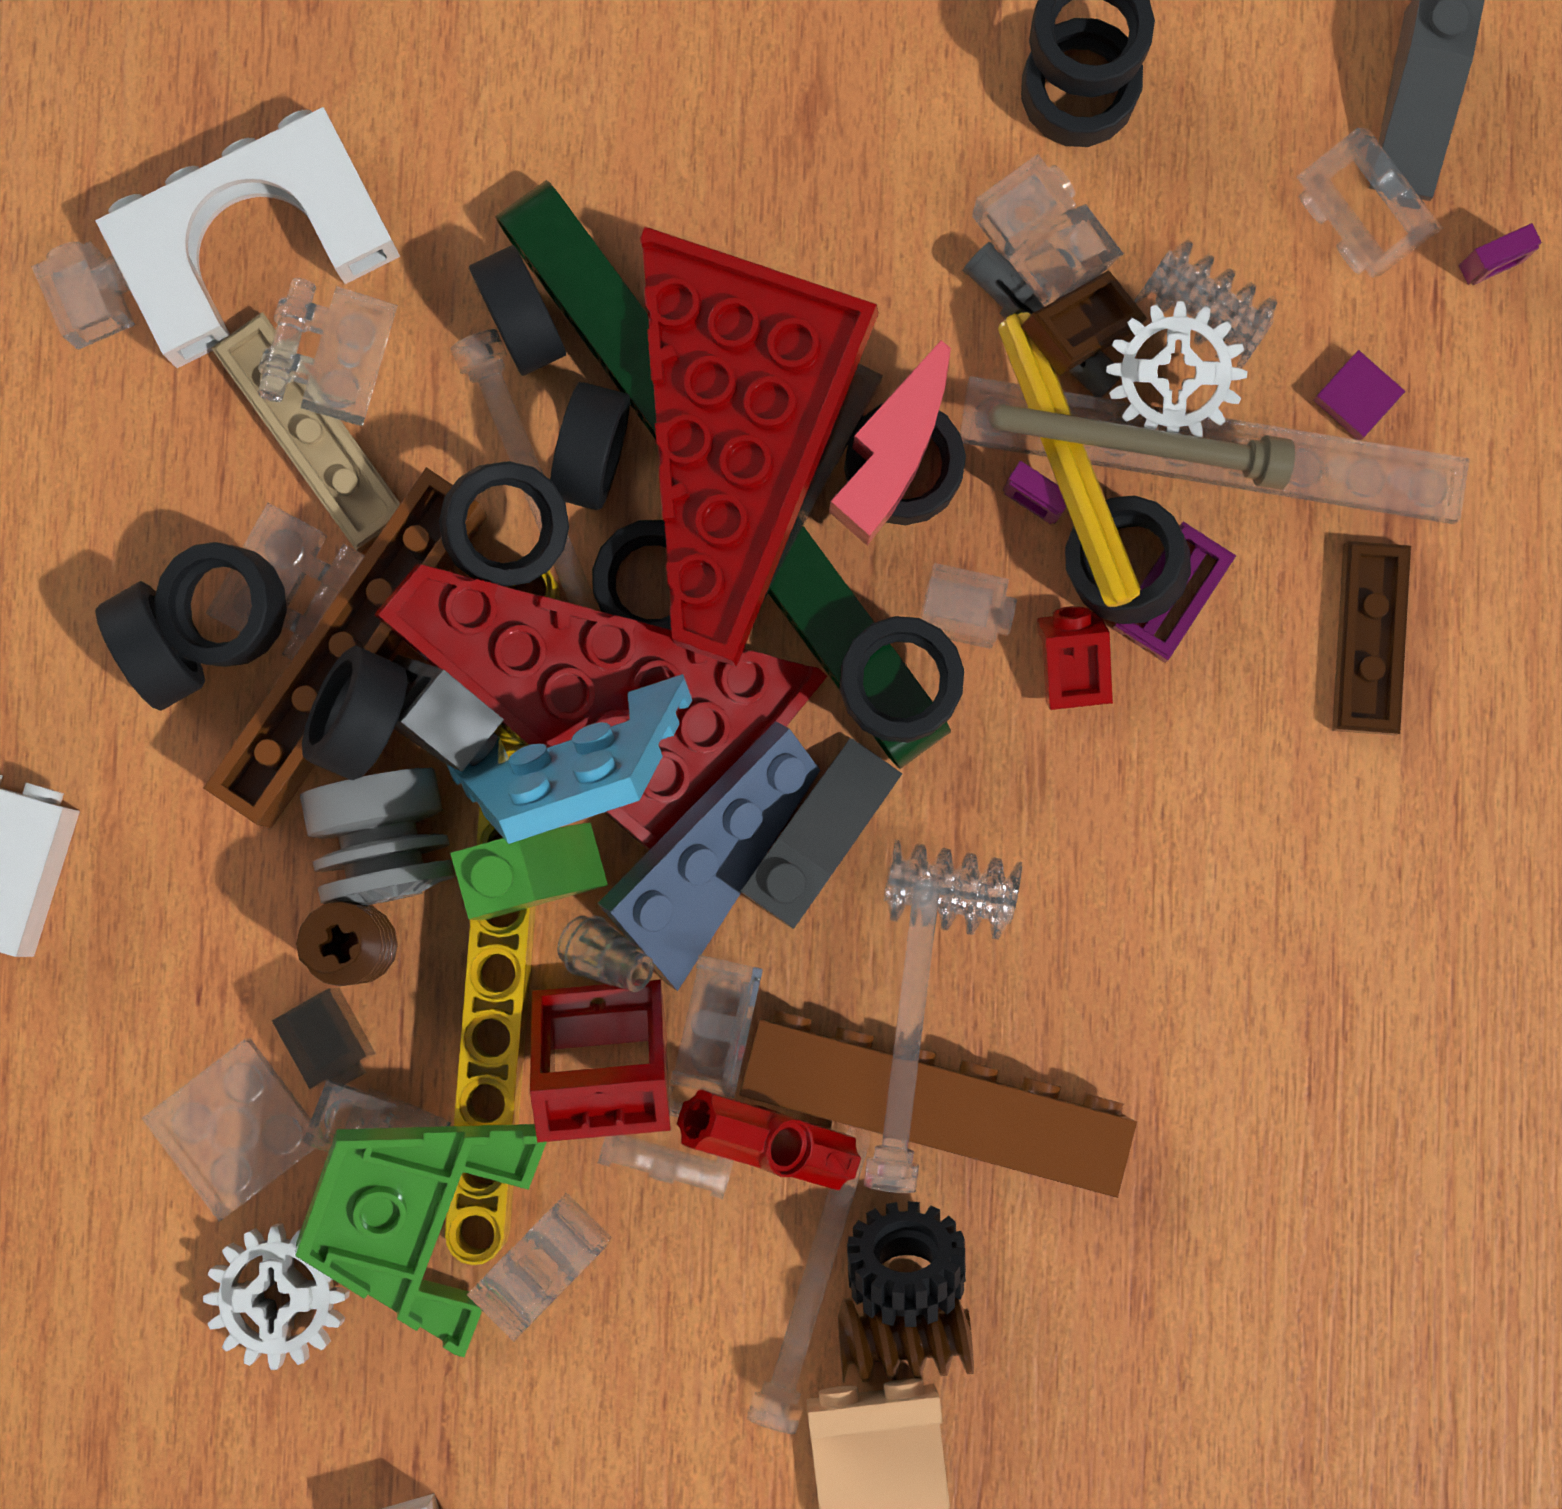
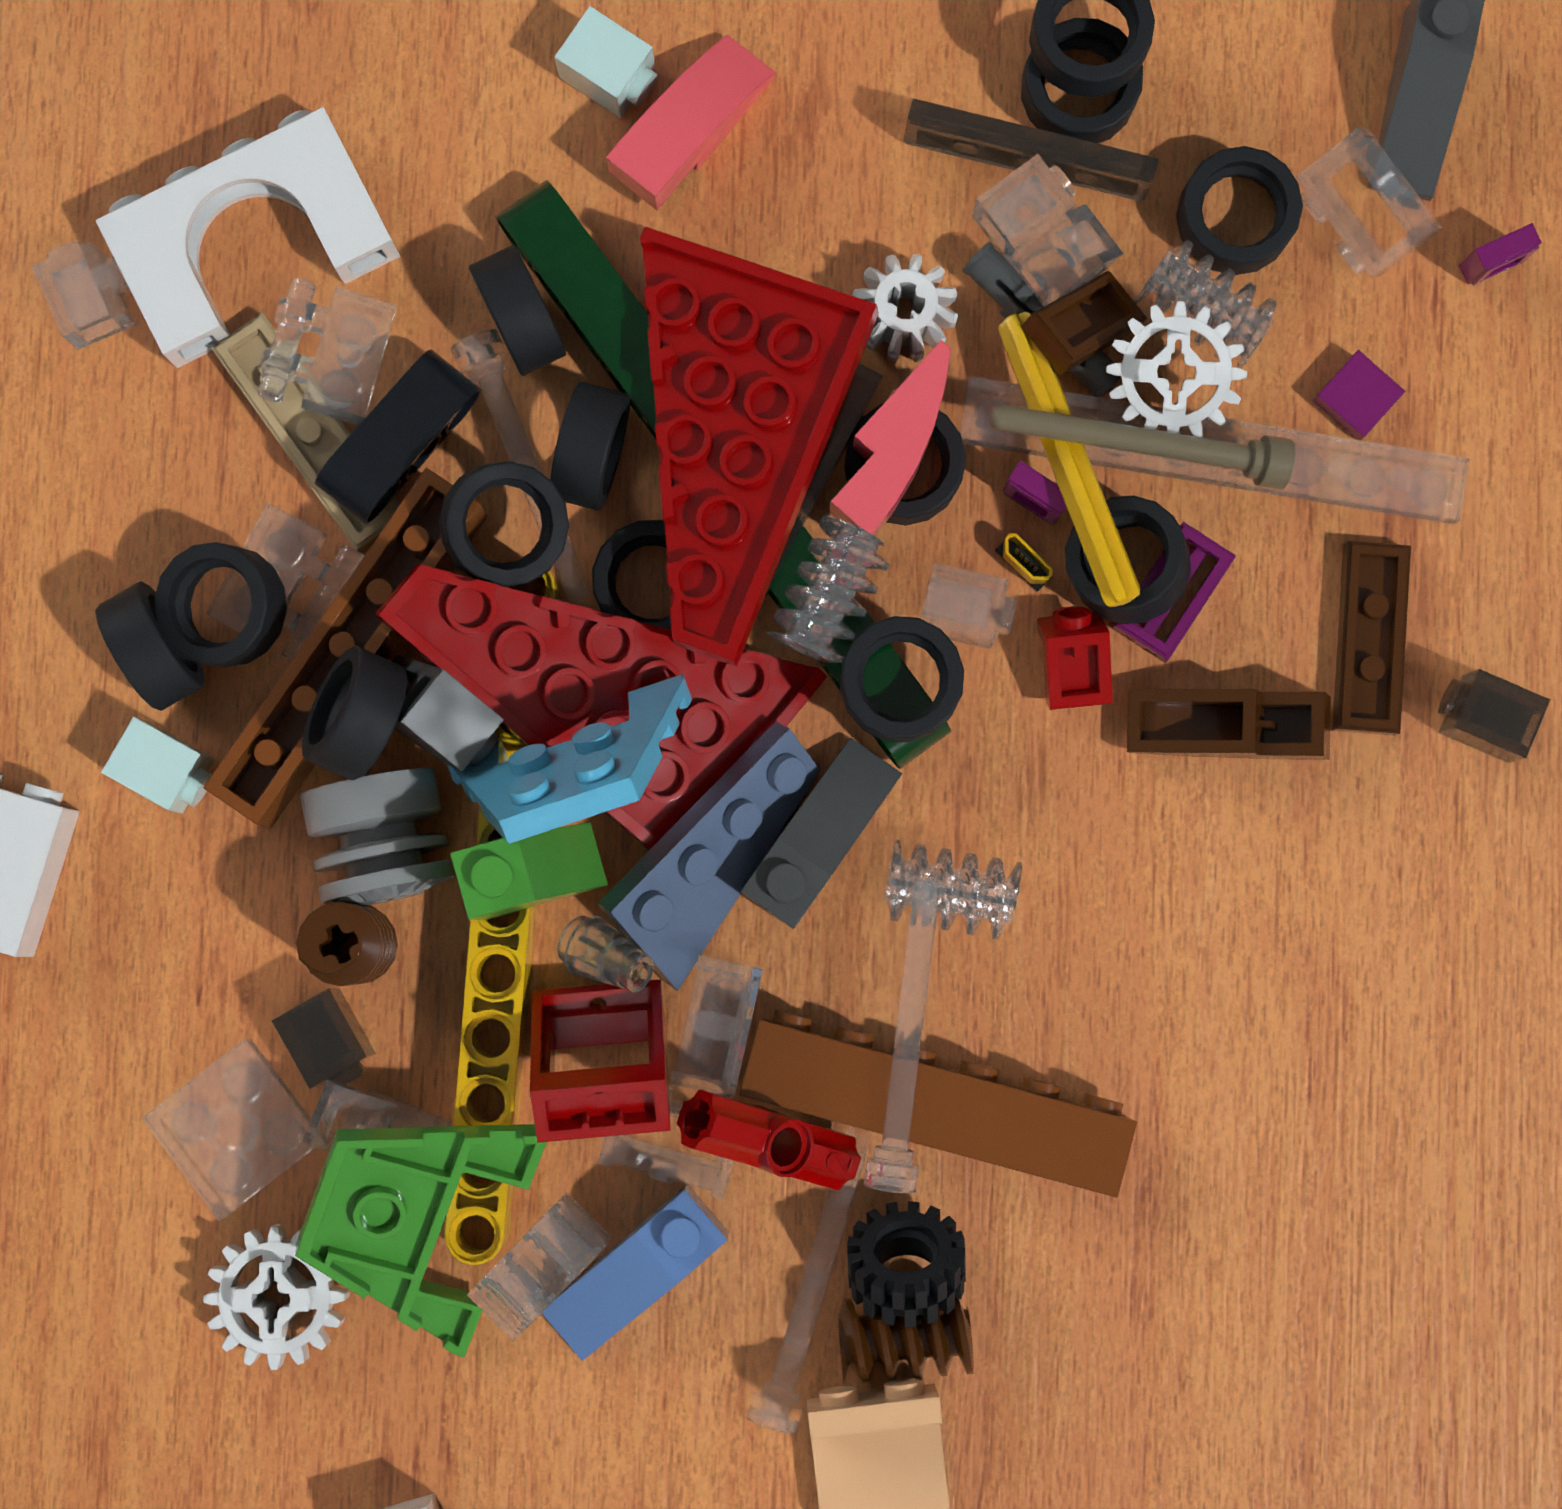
none -> light aqua brick [101,716,214,814]
none -> black beam [315,349,481,525]
none -> medium blue slope [540,1183,729,1361]
none -> light aqua brick [554,6,657,118]
none -> coral slope [606,34,775,211]
none -> clear piece [766,516,890,664]
none -> white gear [852,254,958,362]
none -> clear smoke tile [903,98,1159,202]
none -> piece [995,533,1053,592]
none -> reddish brown slope [1127,689,1331,760]
none -> black tyre [1176,146,1303,275]
none -> clear smoke brick [1438,669,1551,763]

